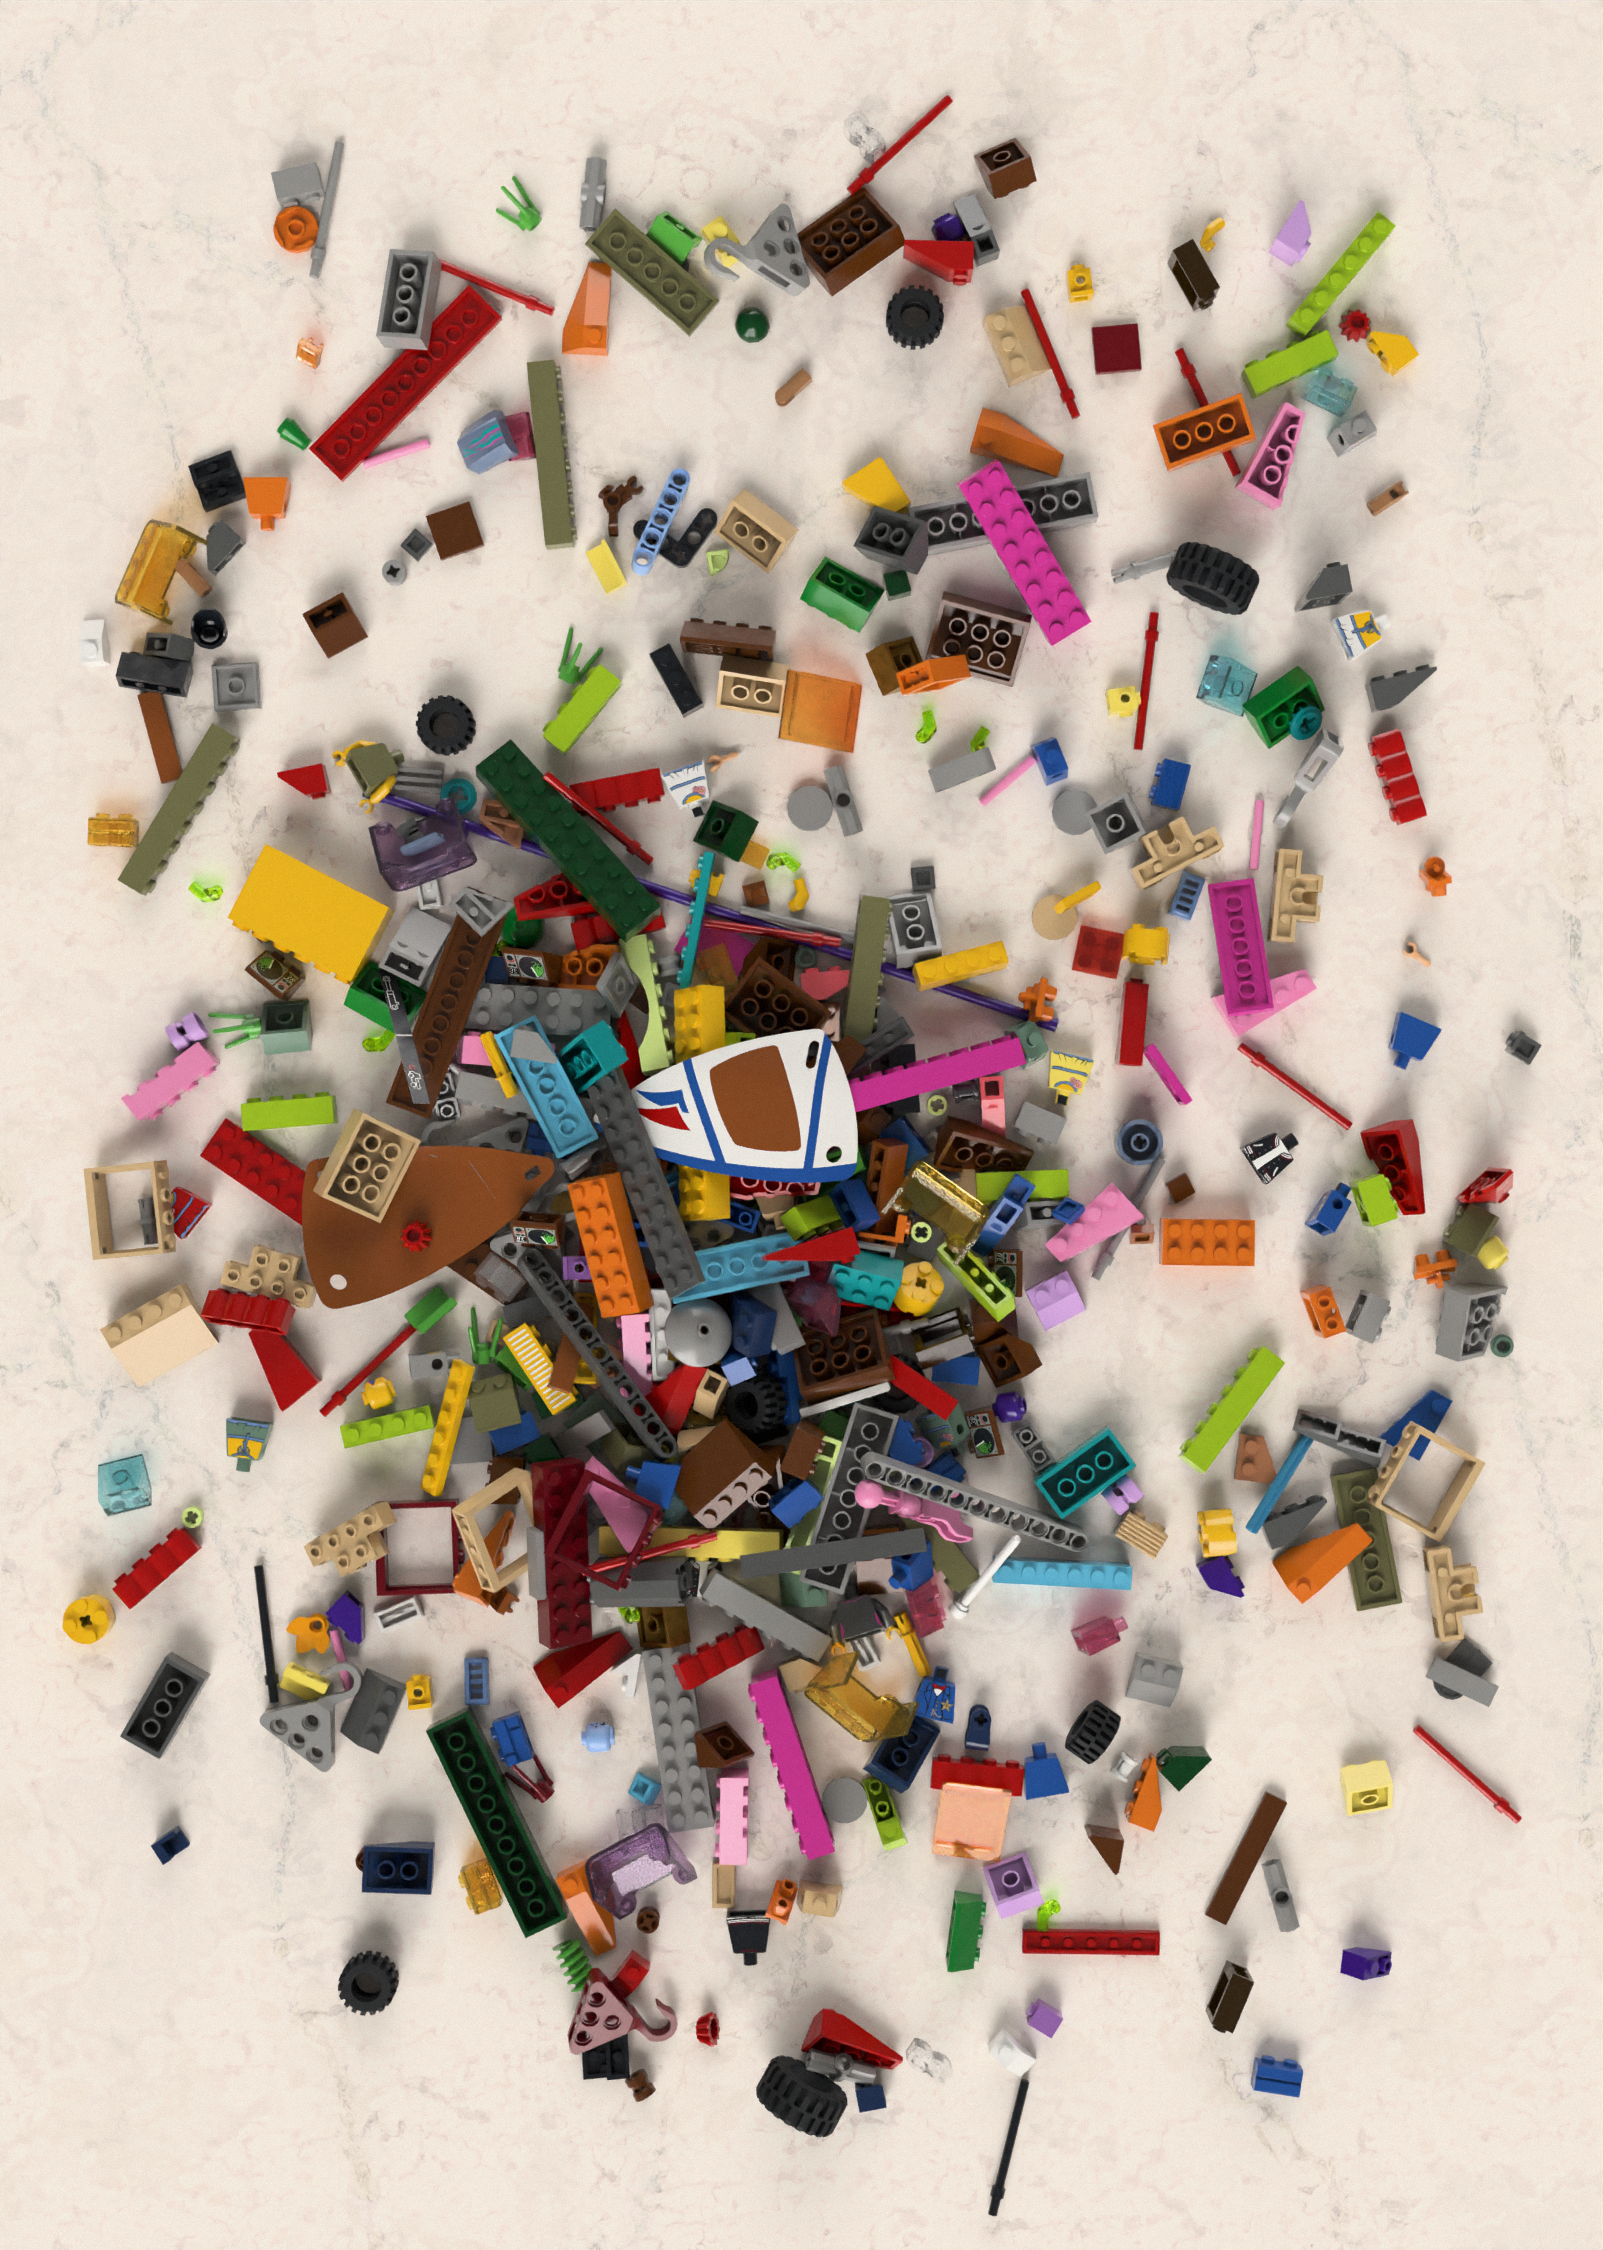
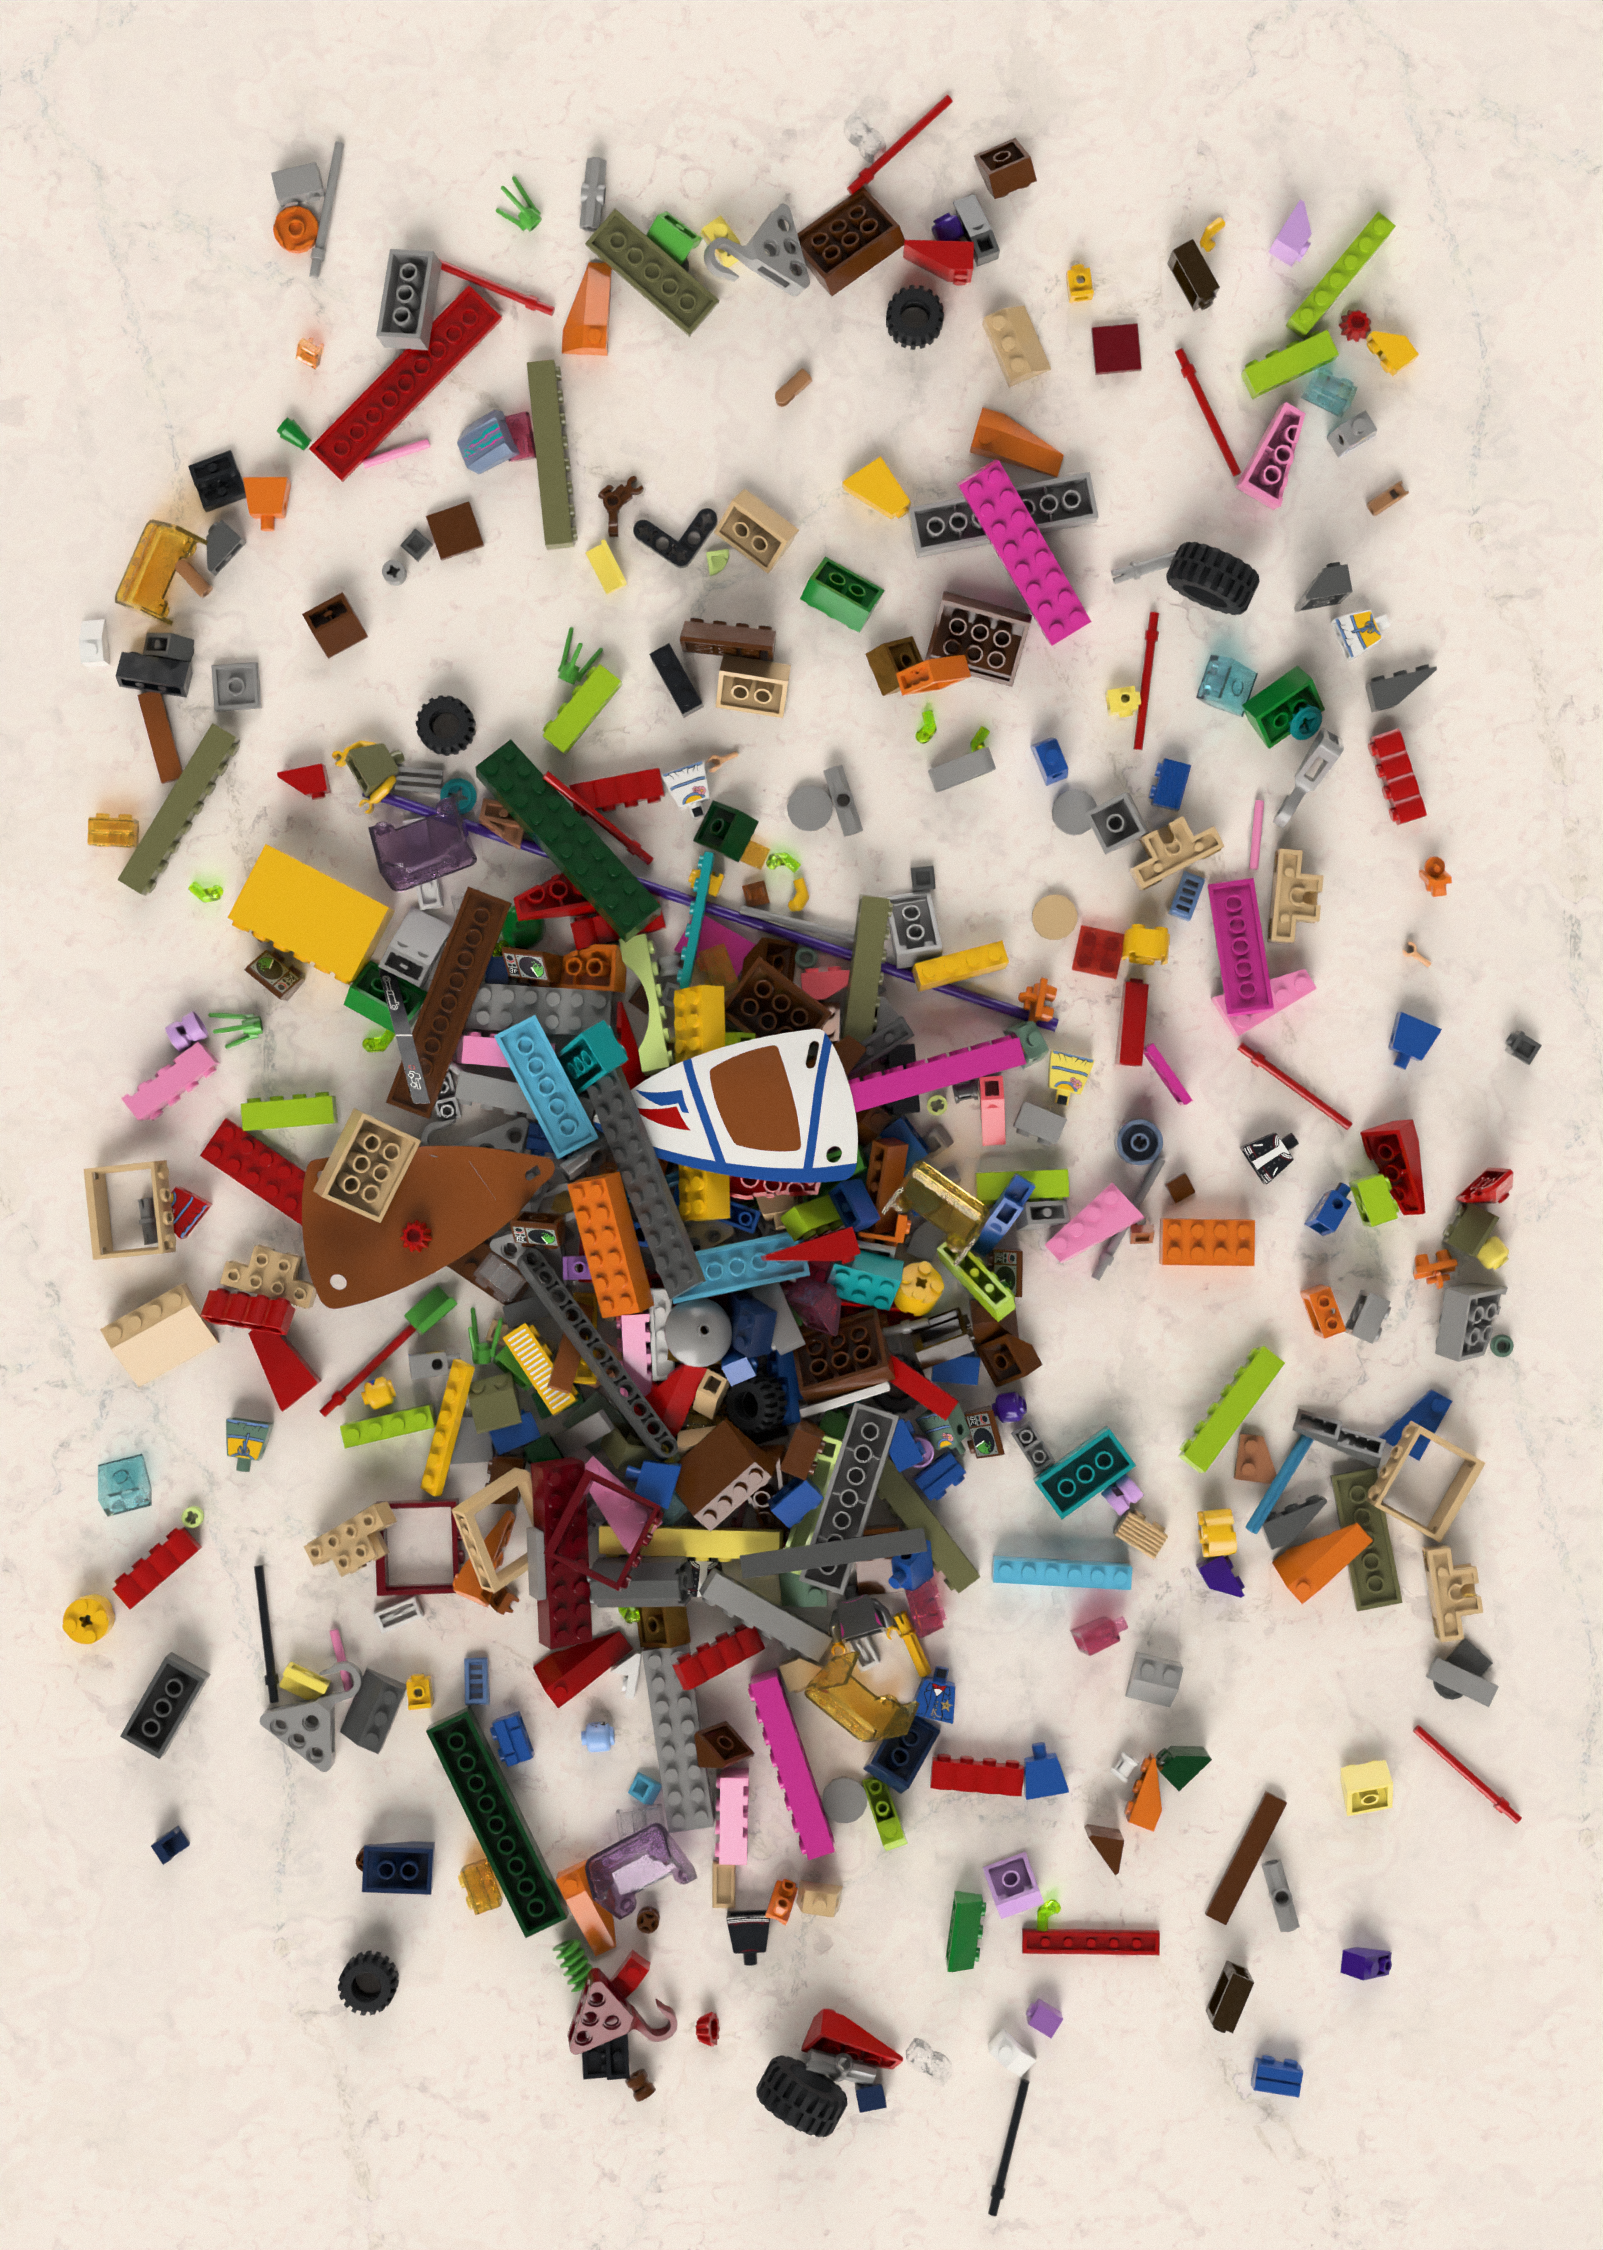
black hair [190,608,228,649] -> none
sand green slope [260,999,313,1055] -> none
light orange plate [286,1613,330,1654] -> none
dark purple slope [325,1590,365,1645] -> none
dark grey wheel [395,818,426,845] -> none
sand blue piece [399,832,447,857] -> none
light grey wing [449,887,514,937] -> none
yellow axle [480,1031,519,1099] -> none
dark red plant [504,1754,555,1803] -> none
light grey slope [510,1025,557,1064] -> none
red bar [582,1531,718,1576] -> none
light grey tile [596,952,638,1018] -> none
light blue beam [631,468,690,575] -> none
red bar [704,918,841,947] -> none
dark green hair [734,307,770,343] -> none
clear orange piece [778,670,862,753] -> none
dark grey slope [853,506,928,575] -> none
bright pink piece [854,1479,973,1543] -> none
light grey beam [860,1452,1090,1553] -> none
dark green brick [883,570,911,601] -> none
yellowish green bush [911,1222,932,1243] -> none
clear orange piece [931,1782,1012,1862] -> none
reddish brown wedge [933,1115,1034,1172] -> none
white piece [948,1535,1021,1620] -> none
dark blue piece [965,1704,991,1751] -> none
bright pink bar [978,755,1037,806] -> none
red bar [1020,289,1080,419] -> none
lavender slope [1024,1269,1086,1331] -> none
blue tile [1052,1197,1085,1225] -> none
yellow tile [1054,880,1101,914] -> none
black tyre [1065,1700,1121,1764] -> none
orange brick [1153,393,1256,473] -> none

